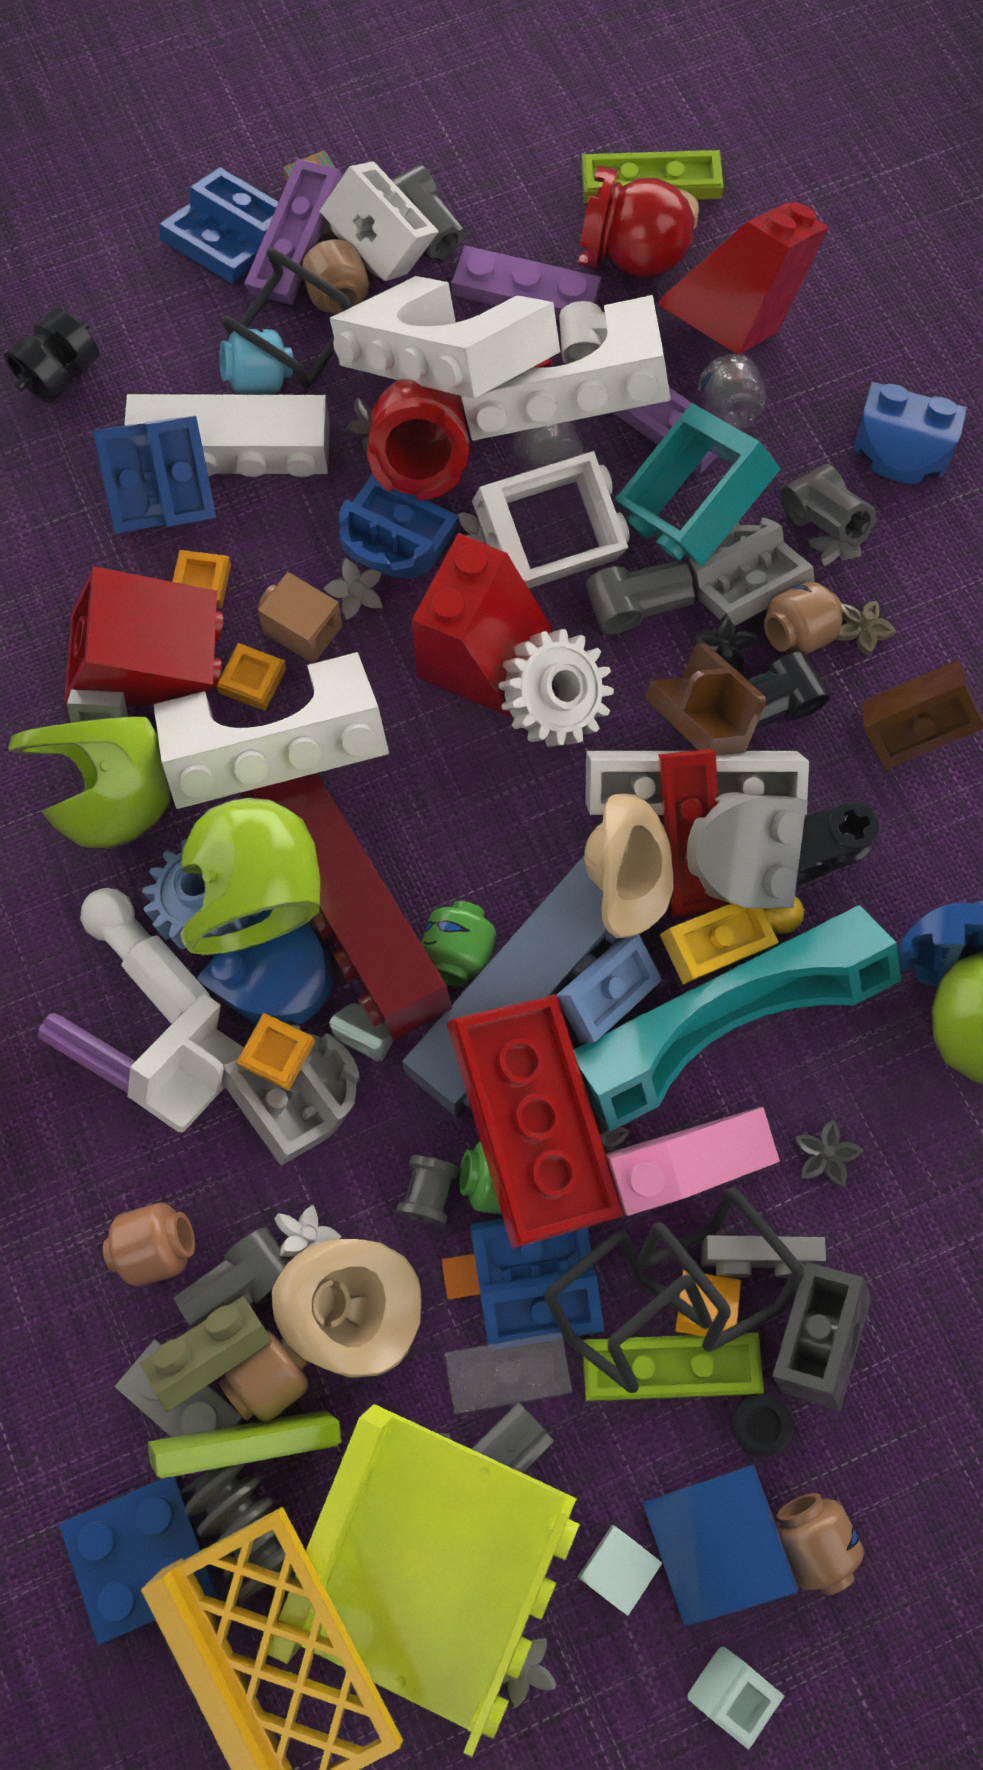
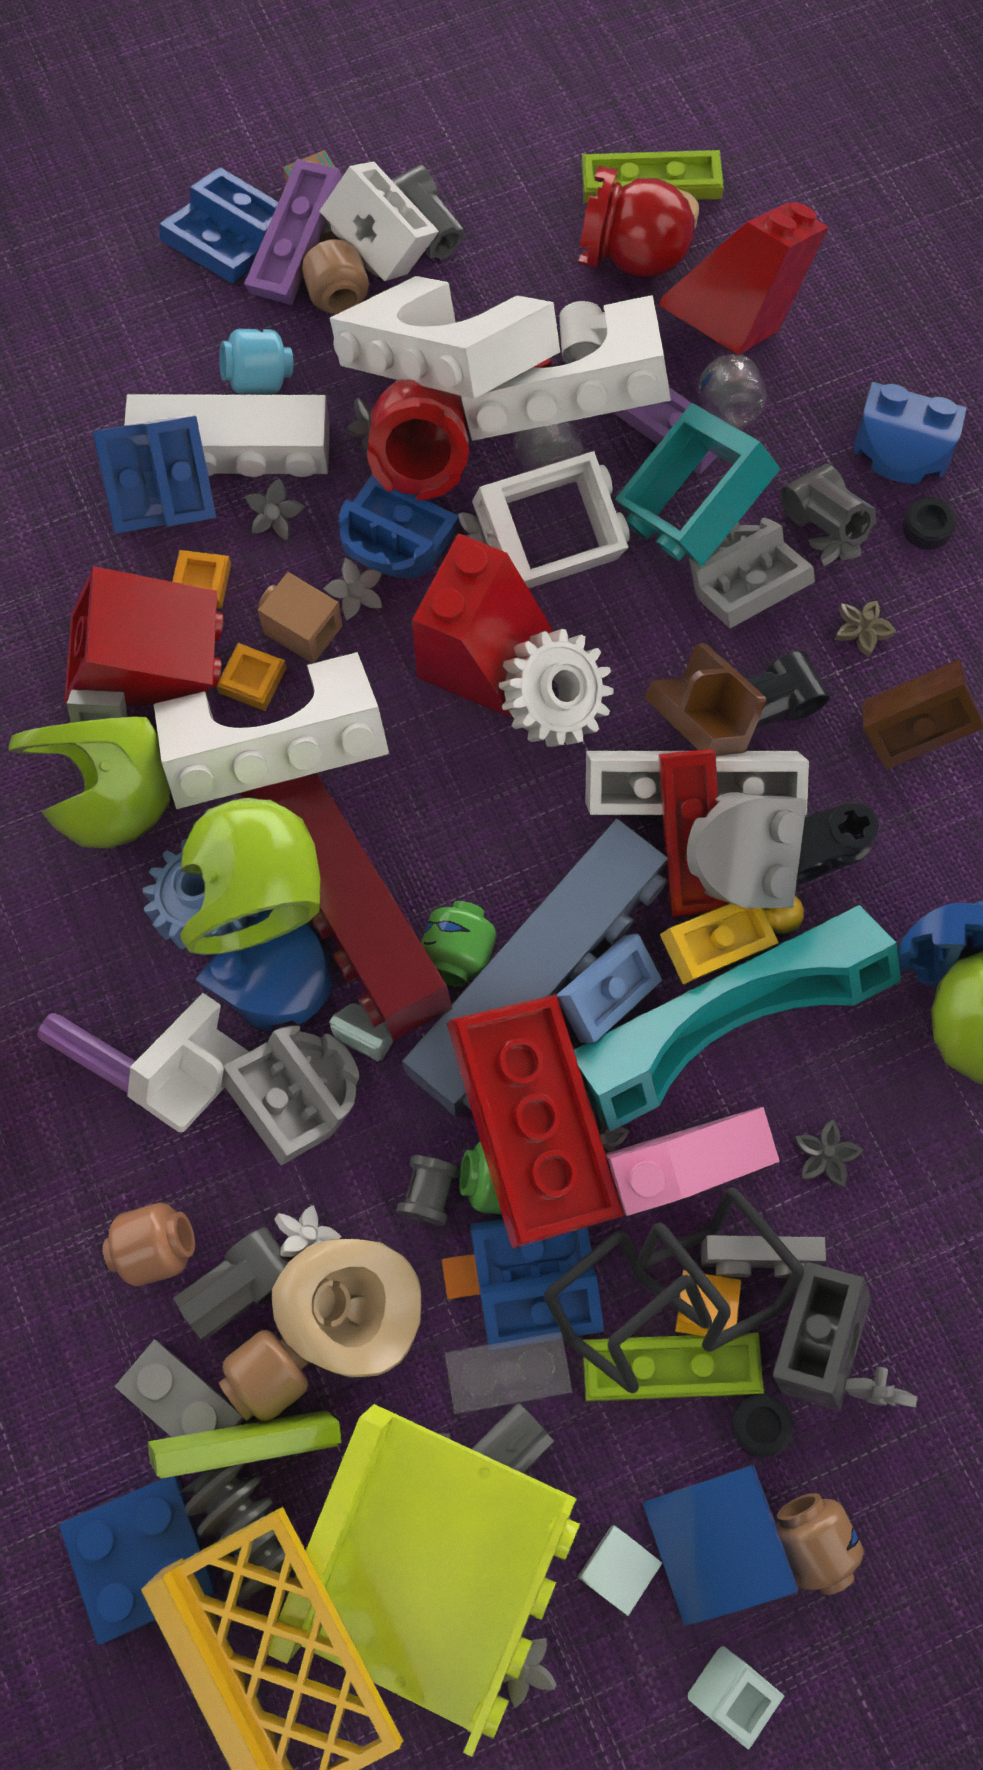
black wheel [4,307,100,403] -> none
white piece [80,888,212,1024] -> none
olive plate [140,1295,272,1412] -> none
black piece [221,248,352,388] -> none
light orange tile [236,1013,316,1091] -> none
medium lavender plate [452,245,601,320] -> none
tan hat [584,793,673,938] -> none
dark grey piece [585,560,695,635] -> none
black plant [694,613,757,671] -> none
medium nougat head [764,581,843,654] -> none
none -> dark grey plant [245,479,305,541]
none -> light grey plant [845,1367,917,1407]
none -> black tile [902,497,956,550]

